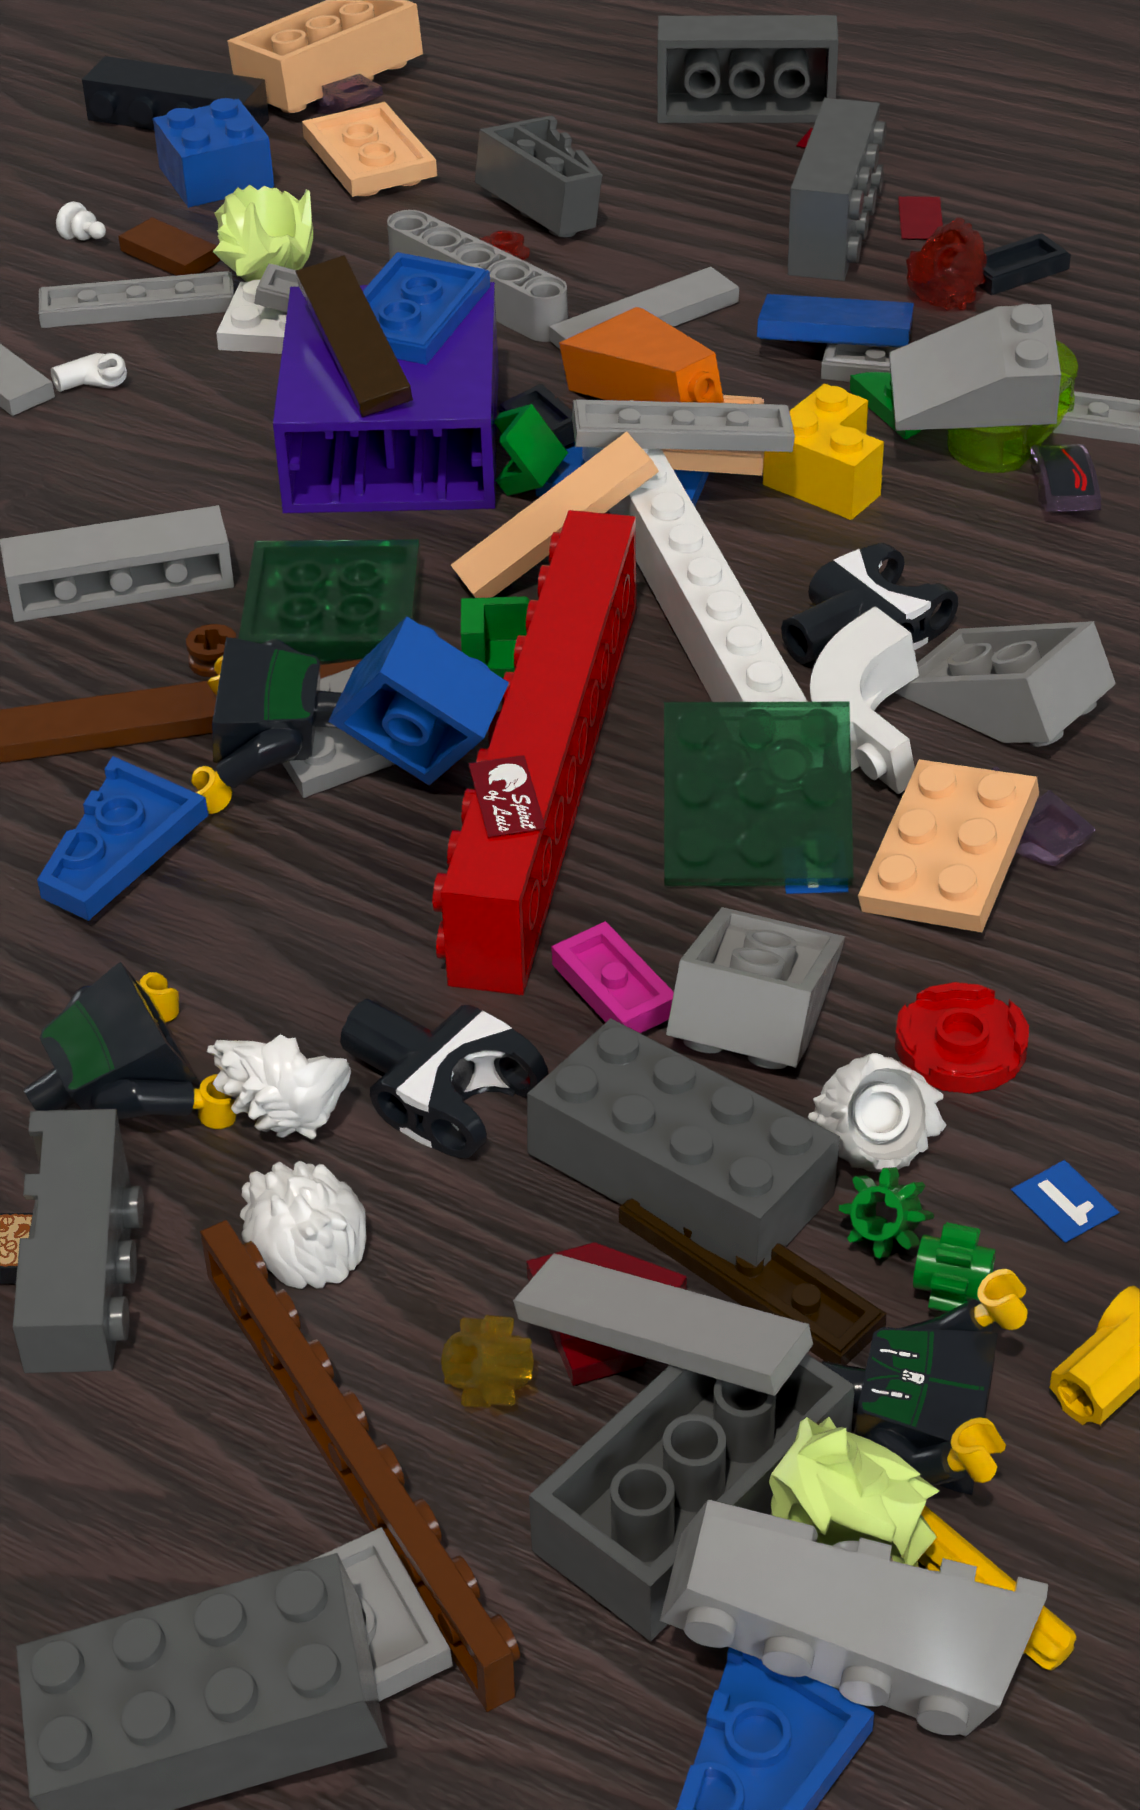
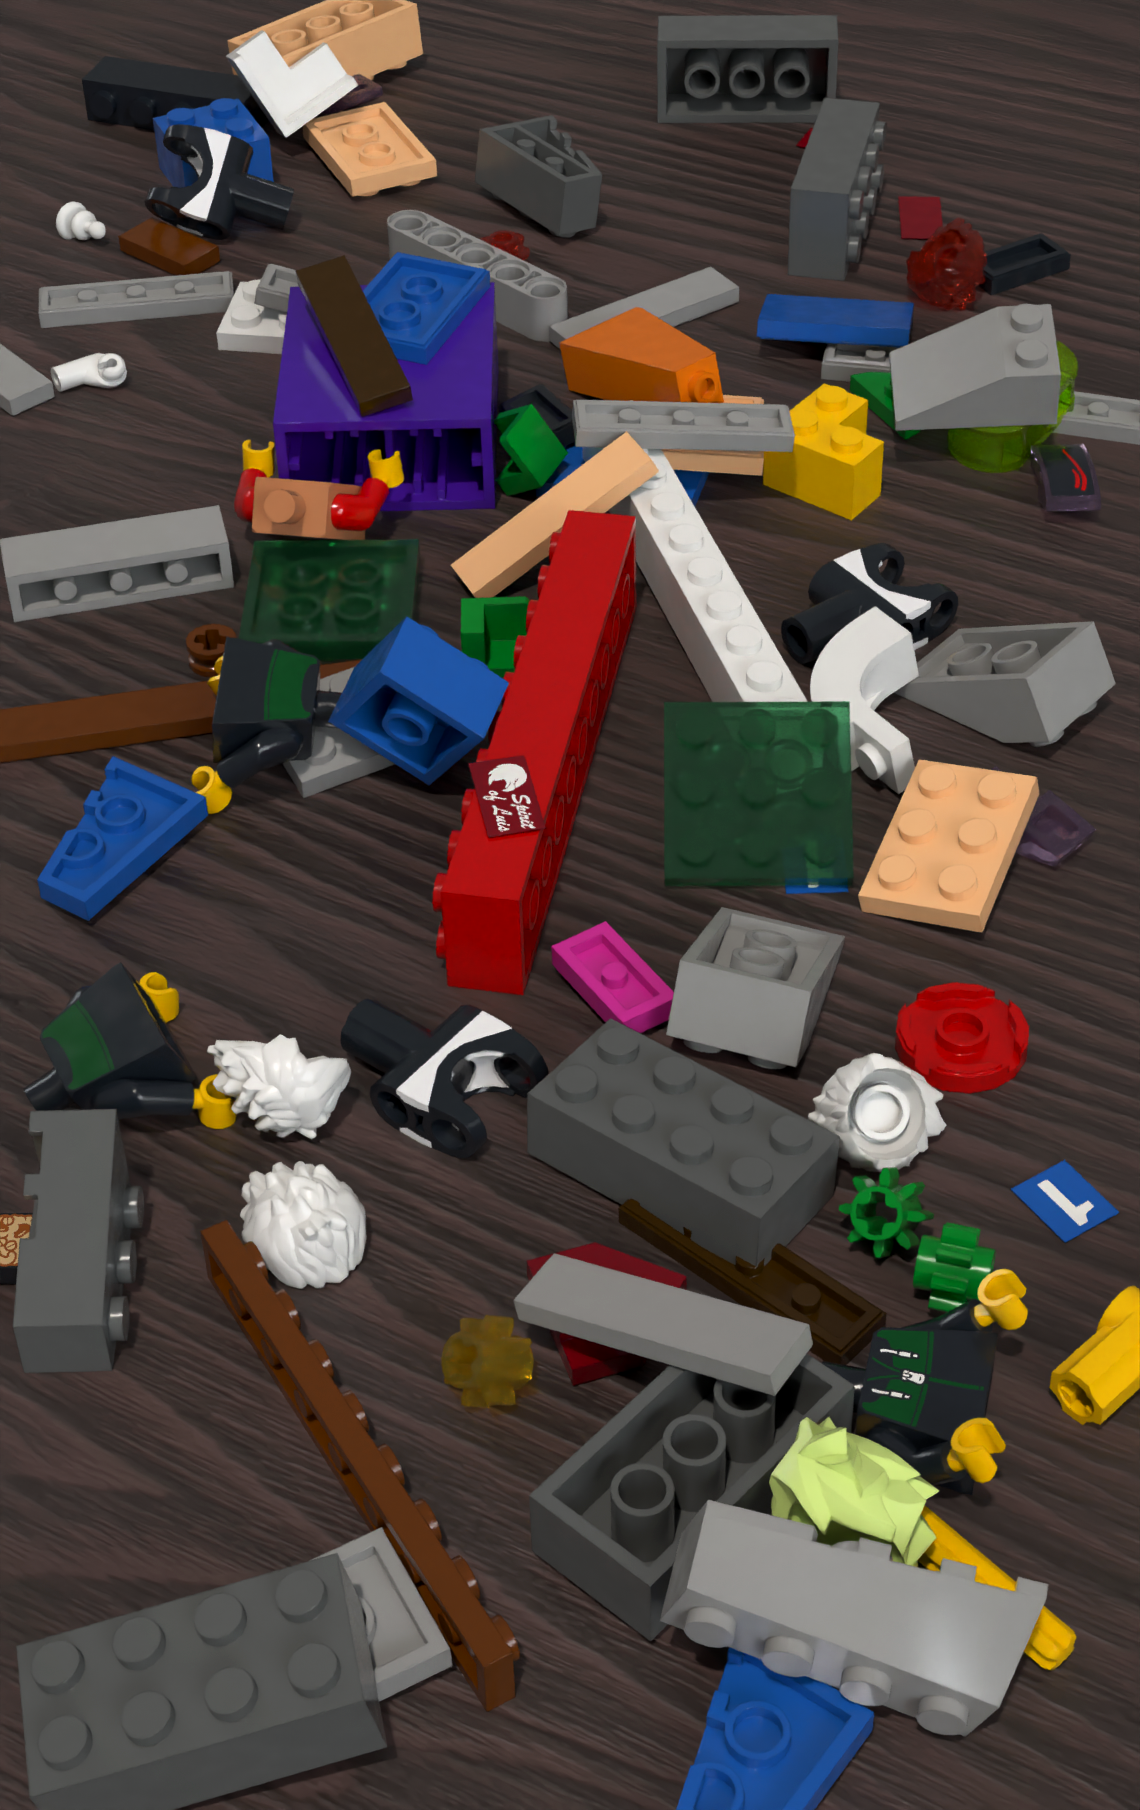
yellowish green hair [213,185,313,282] -> none
none -> black connector [145,124,295,240]
none -> white panel [226,30,358,138]
none -> torso [234,440,404,542]

